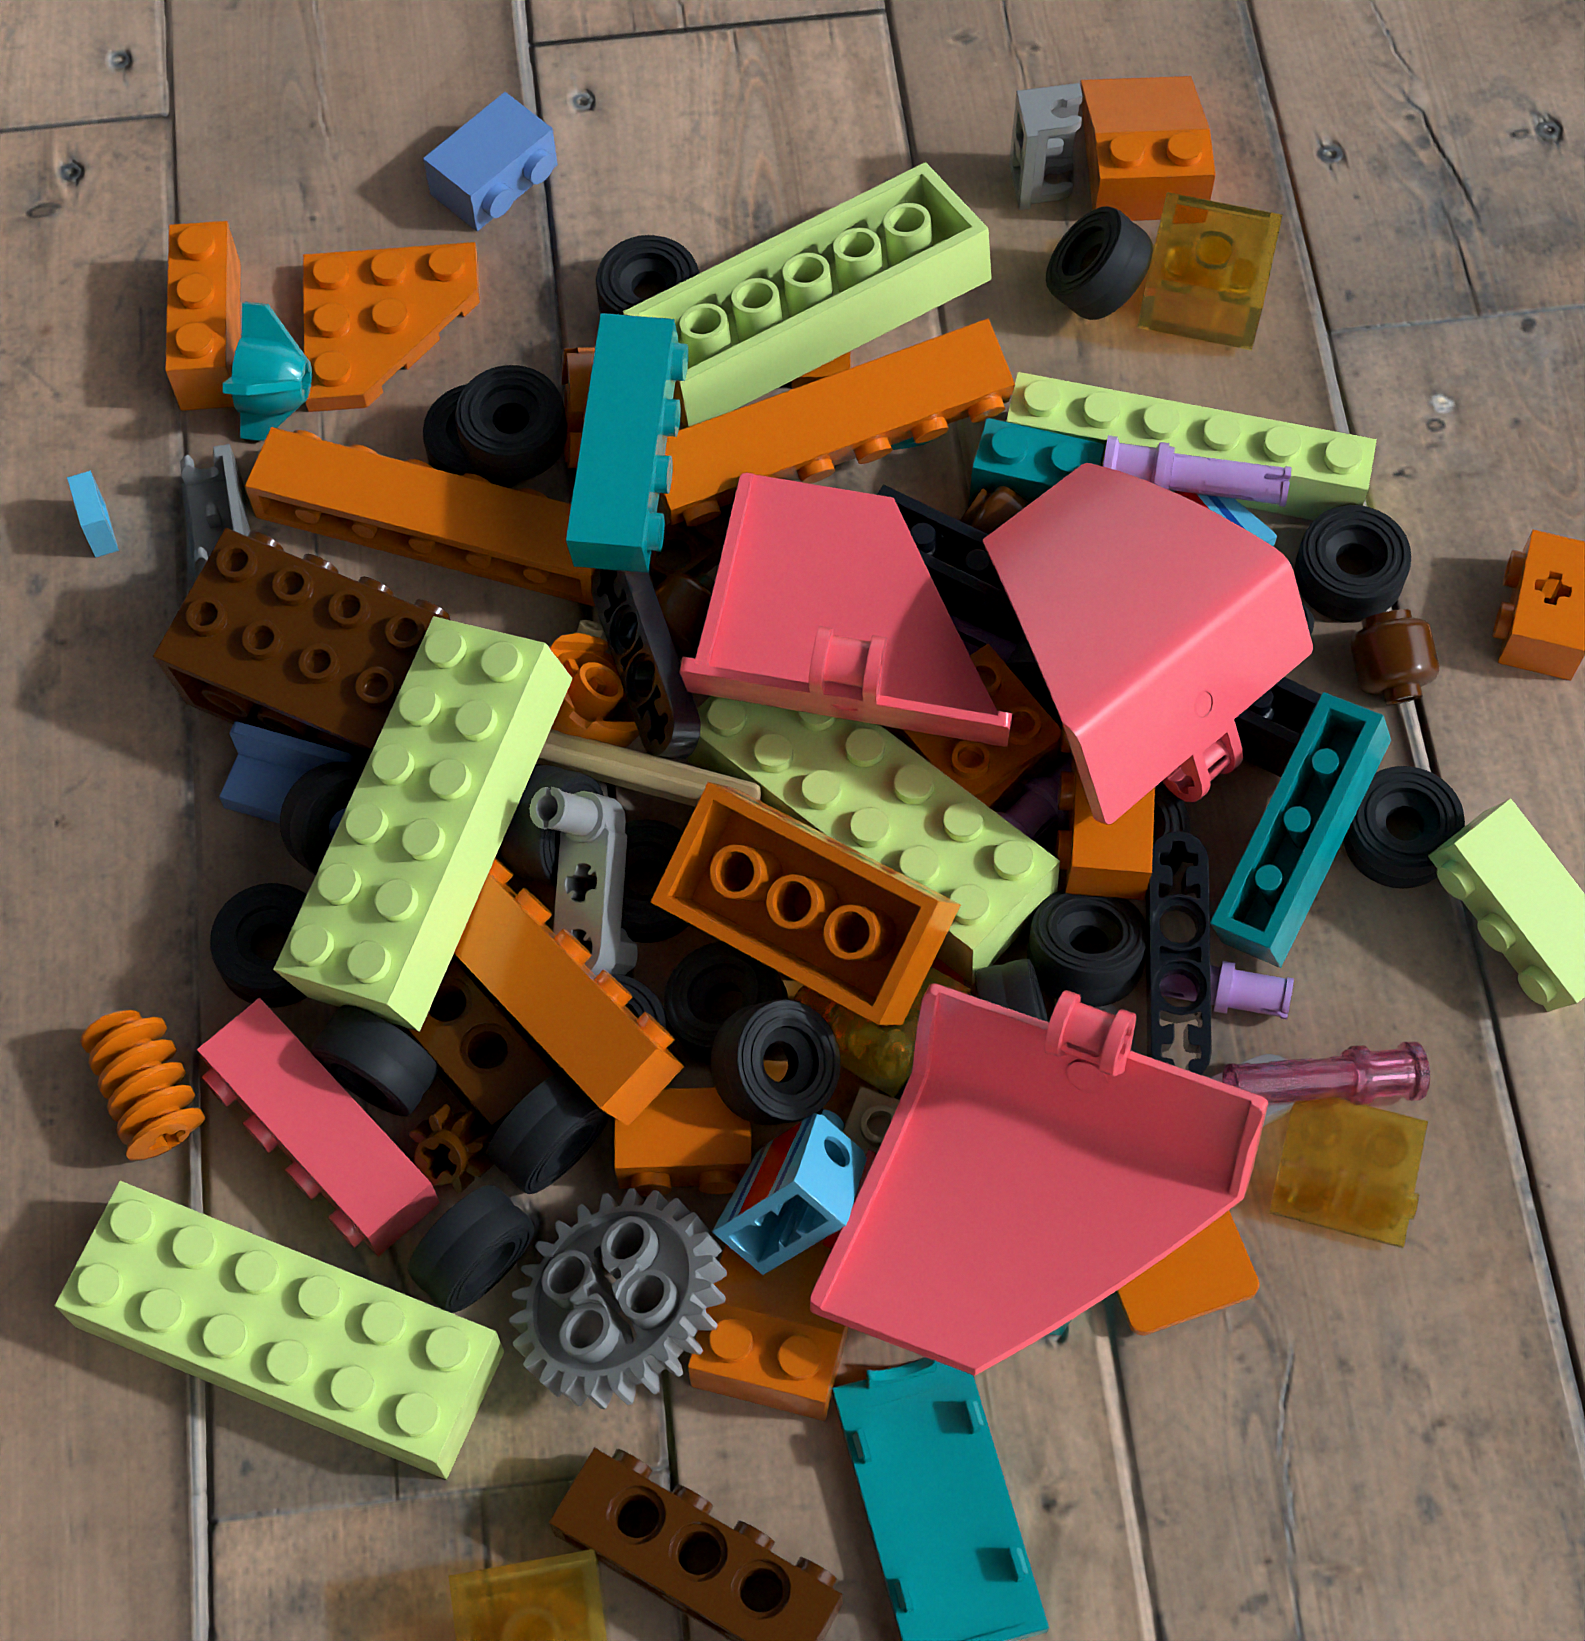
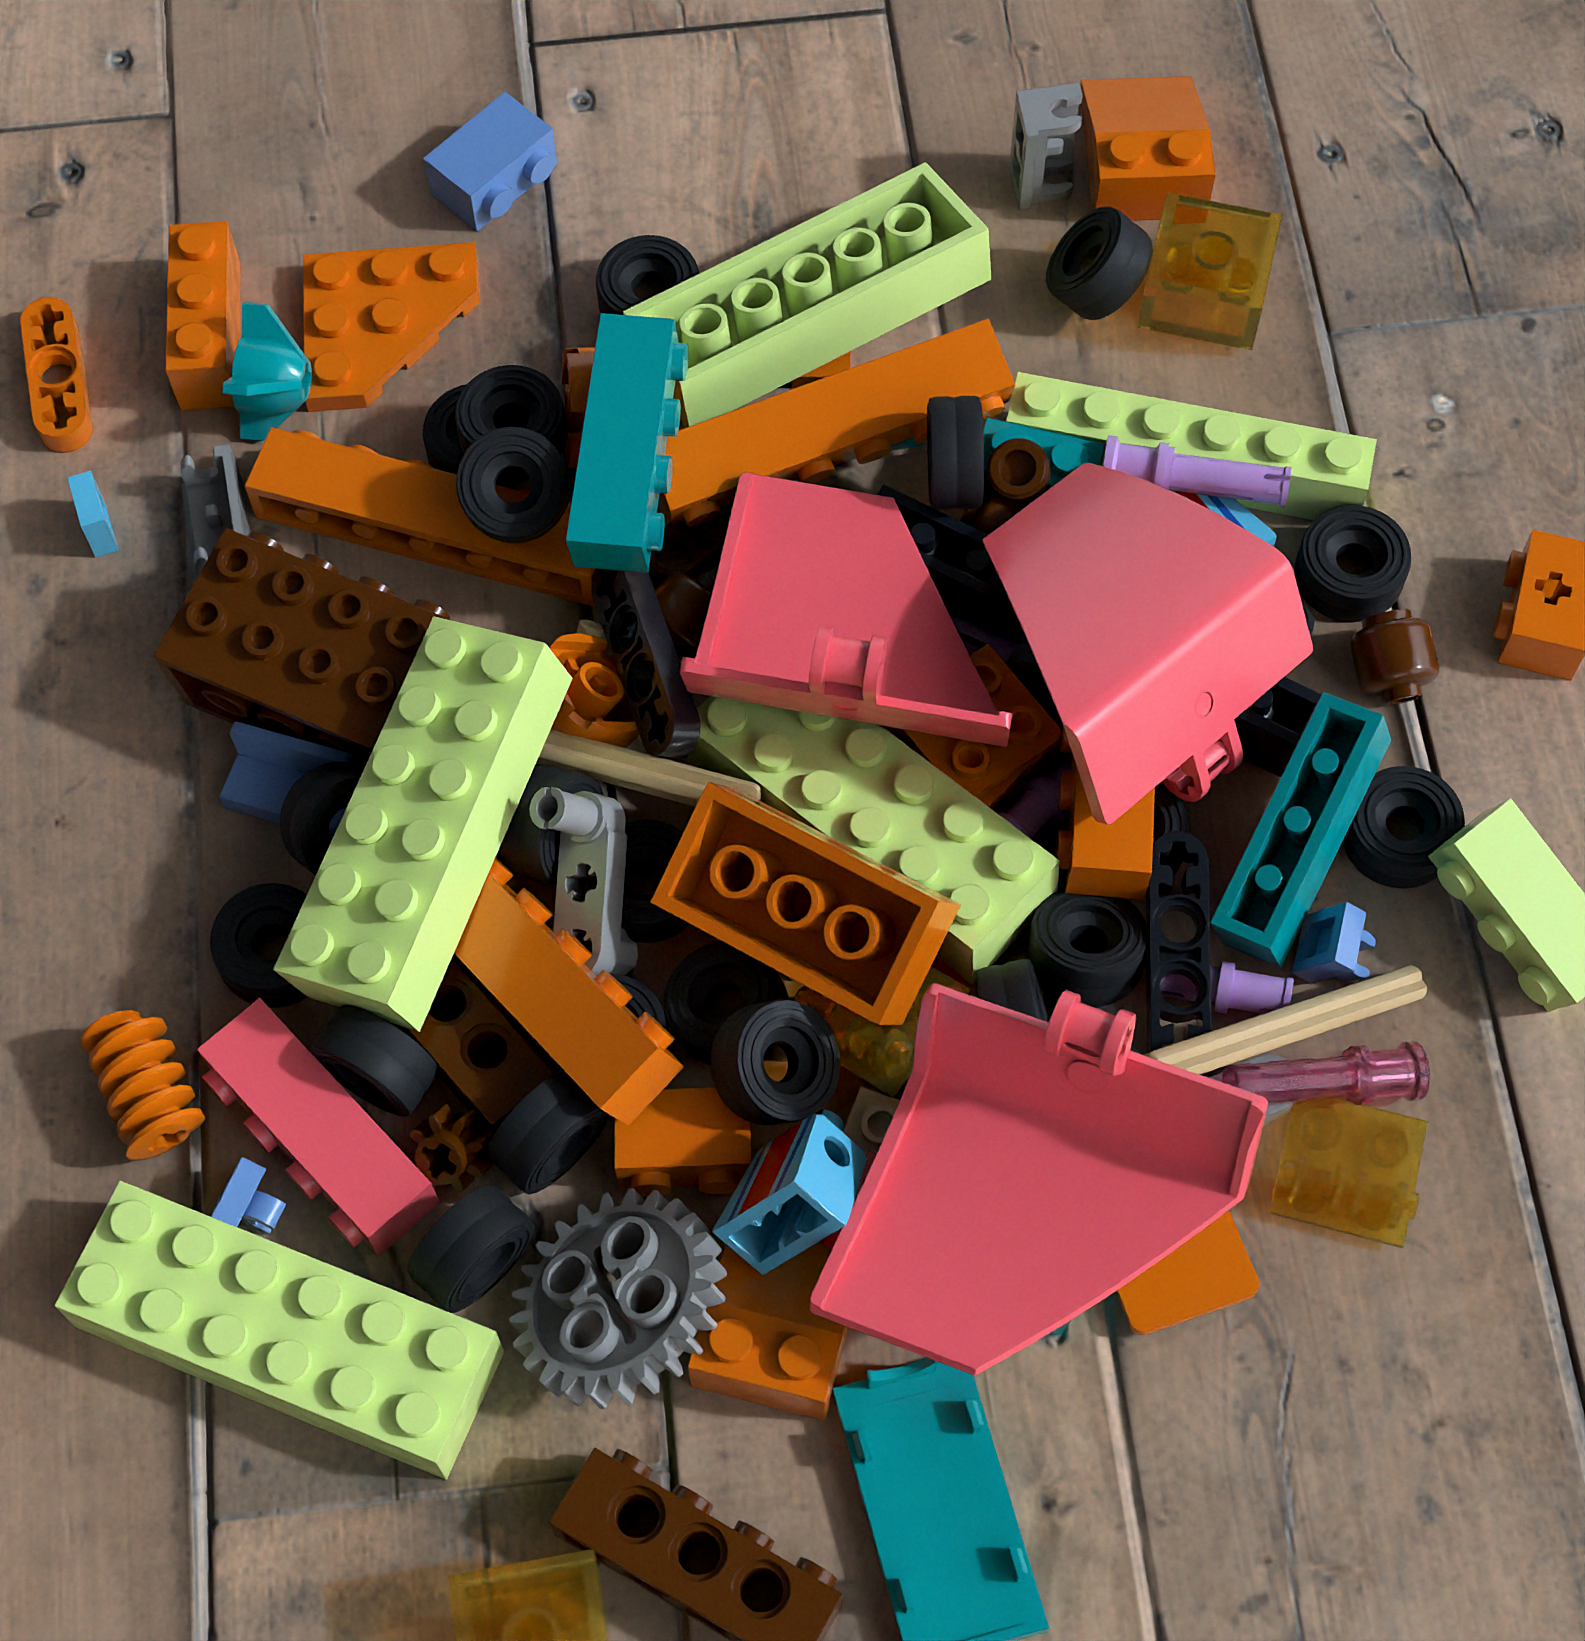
none -> orange beam [20,297,93,453]
none -> medium blue tile [209,1157,286,1234]
none -> black tyre [456,427,570,543]
none -> black tyre [927,396,984,510]
none -> reddish brown tile [987,438,1051,503]
none -> tan axle [1144,965,1427,1075]
none -> medium blue tile [1292,902,1376,983]

